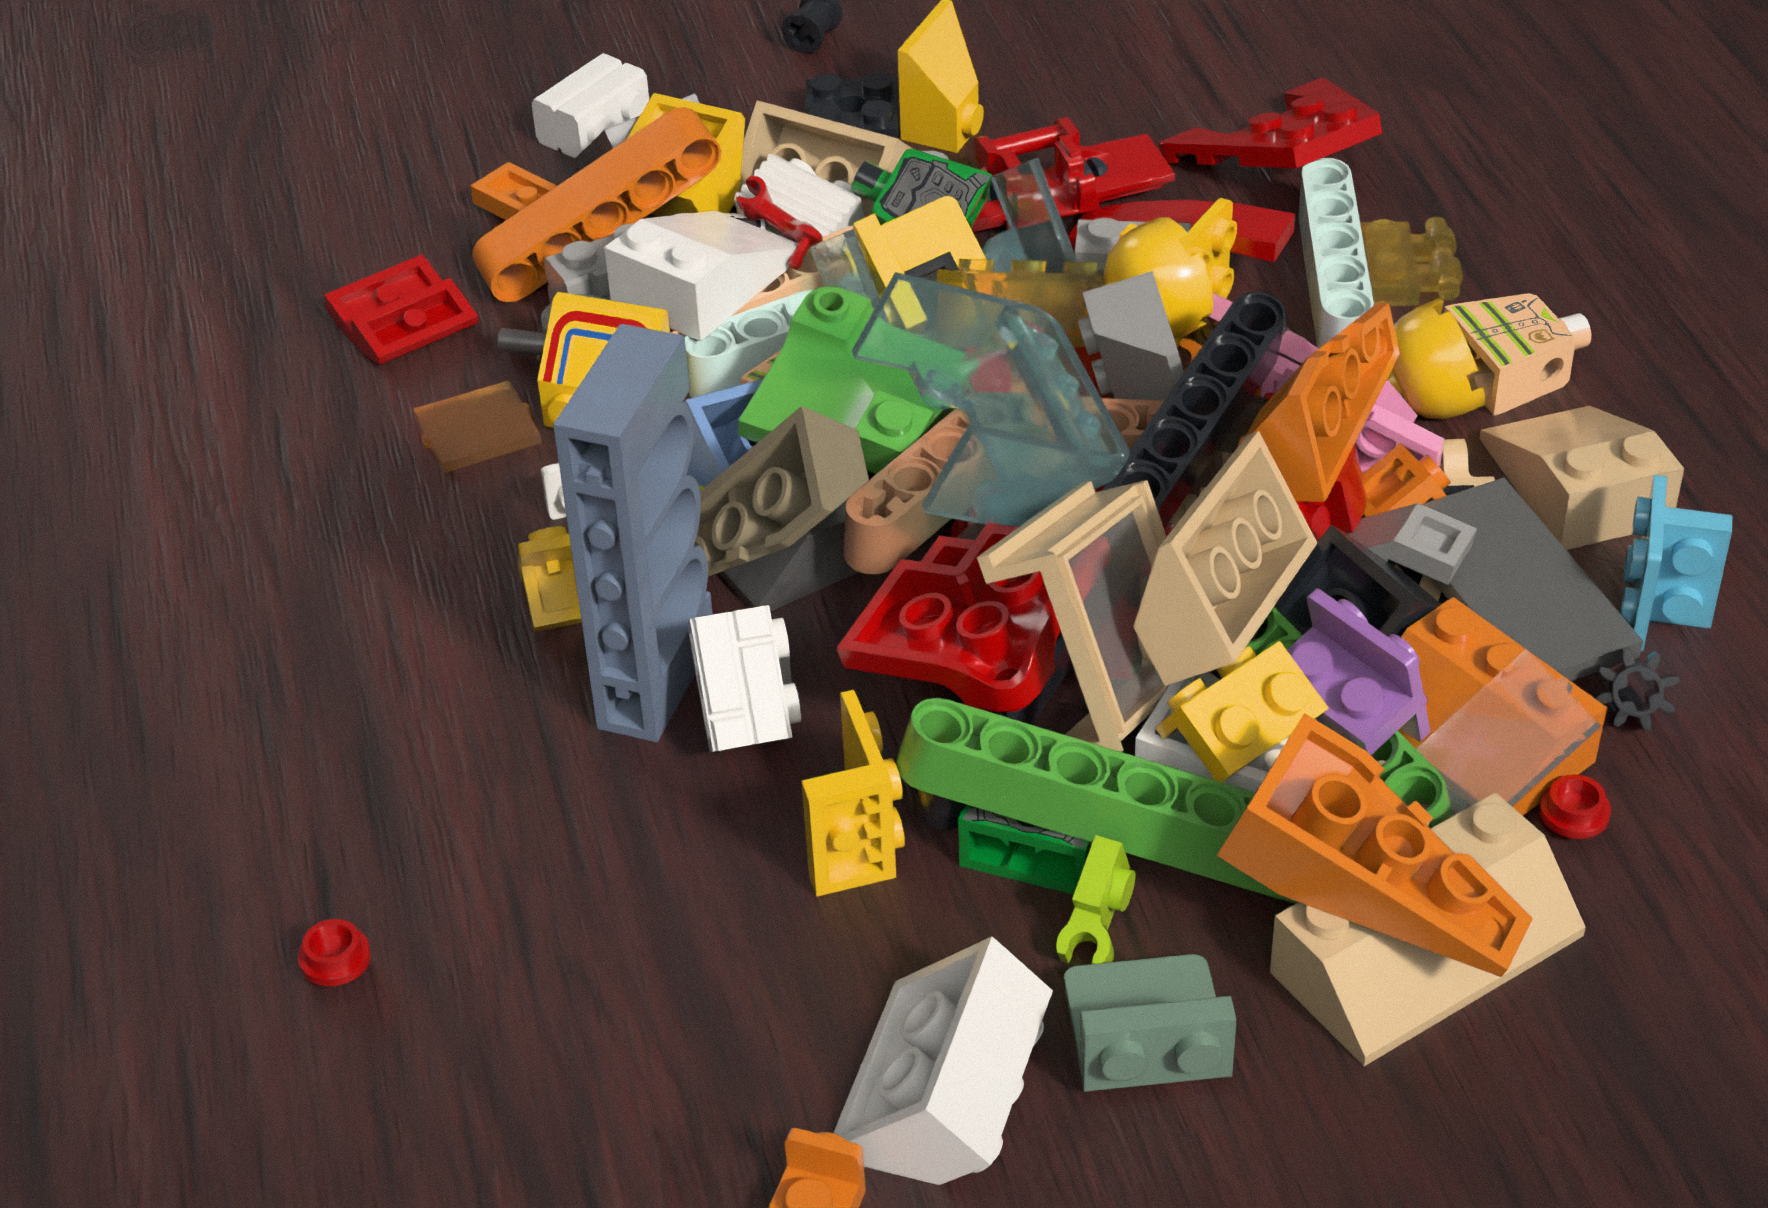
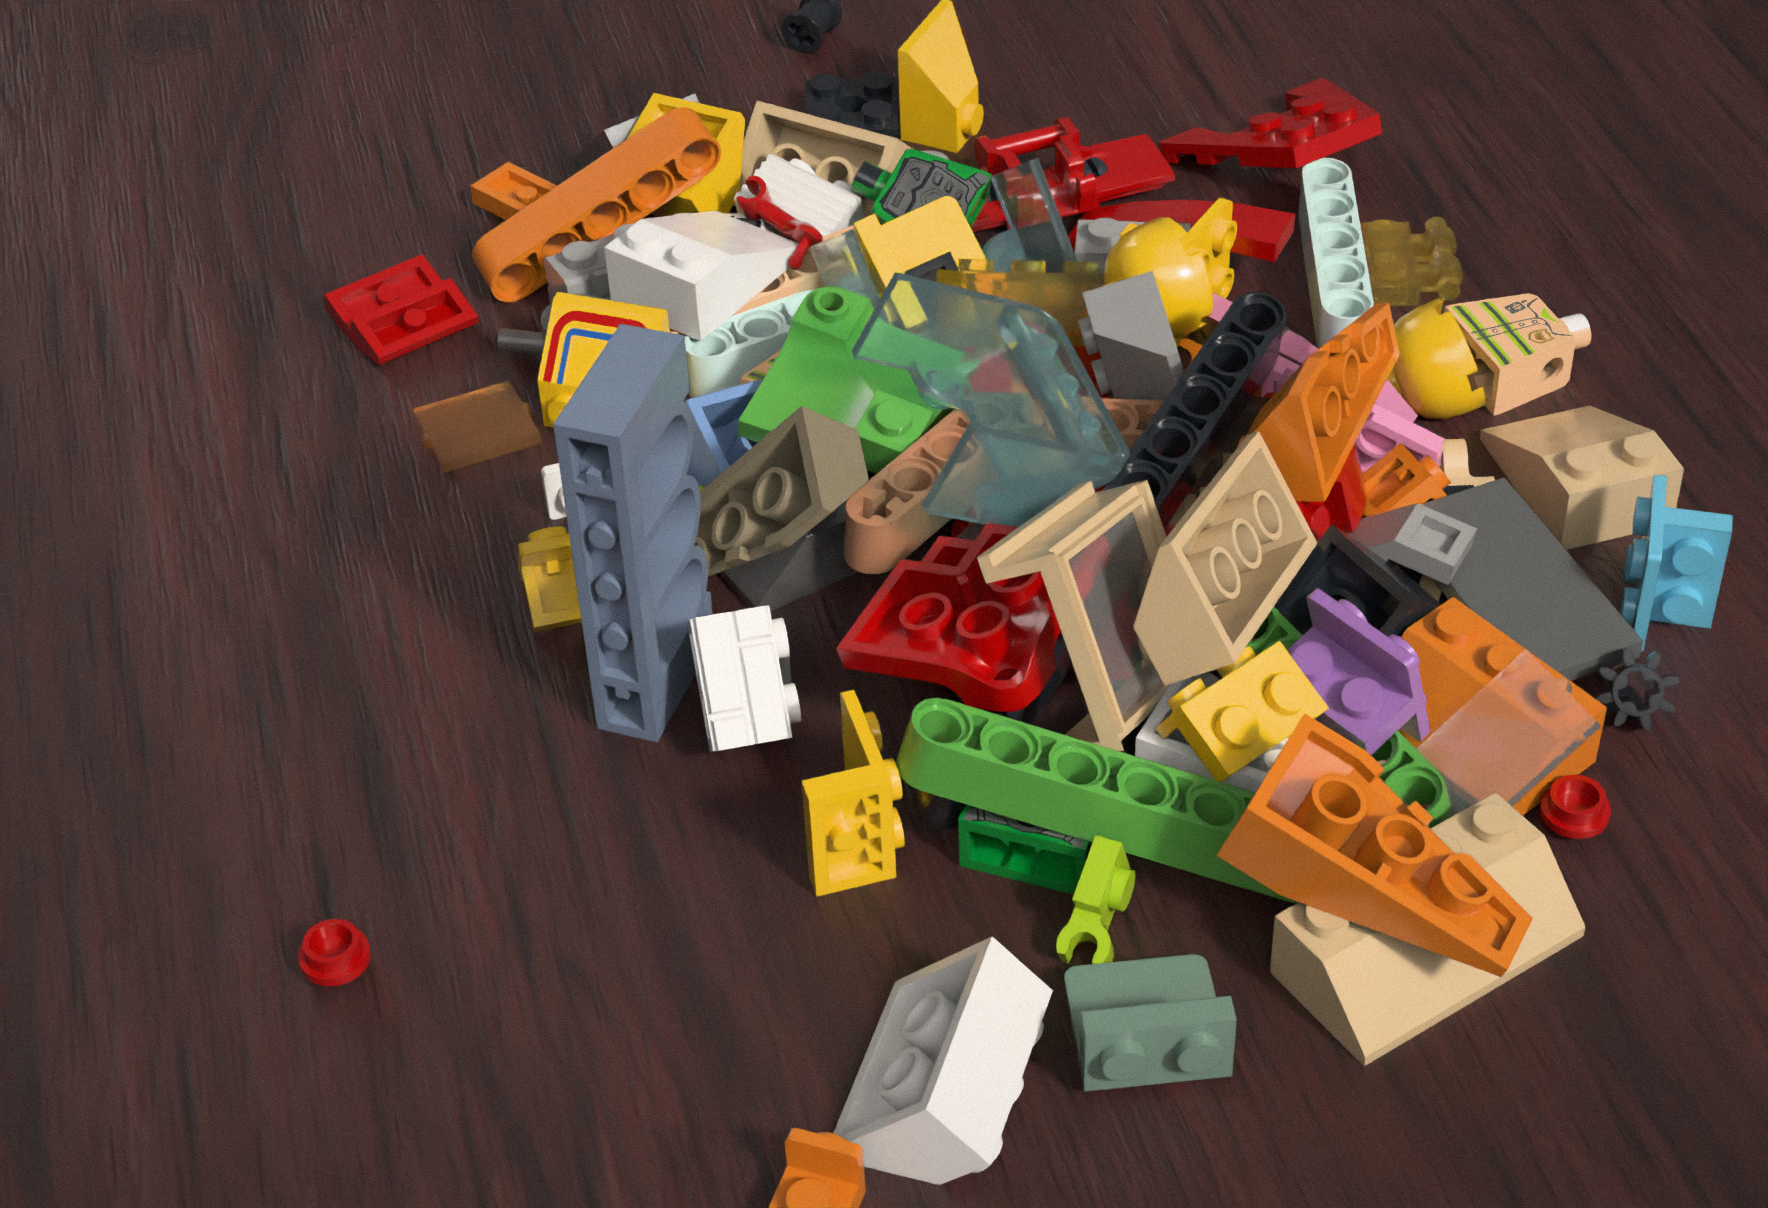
white brick [531,53,649,158] -> none

